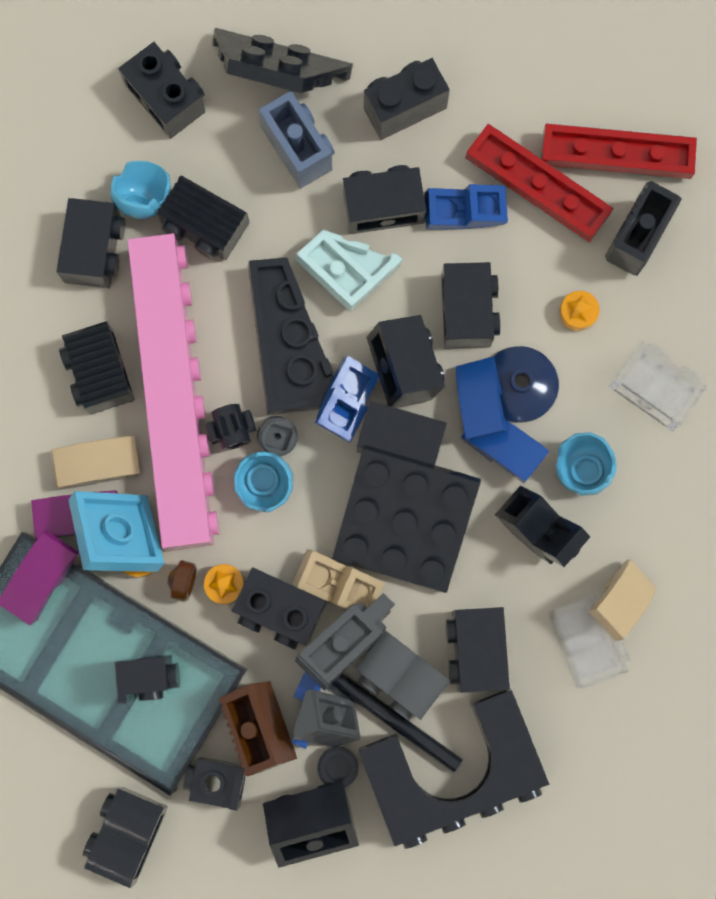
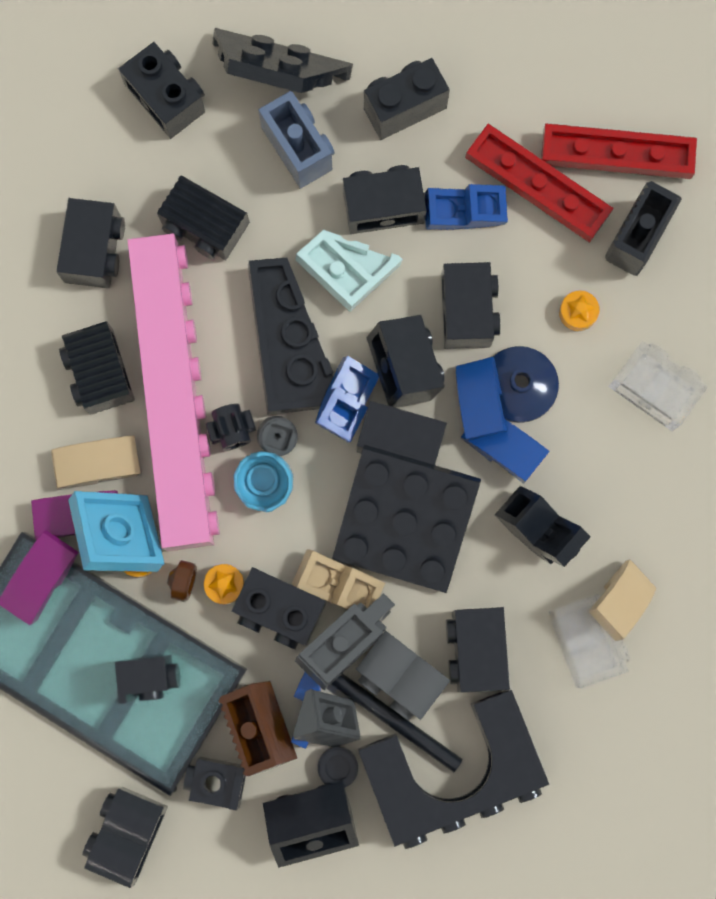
medium azure hair [110,161,171,220] -> none
medium azure hair [556,432,617,496] -> none

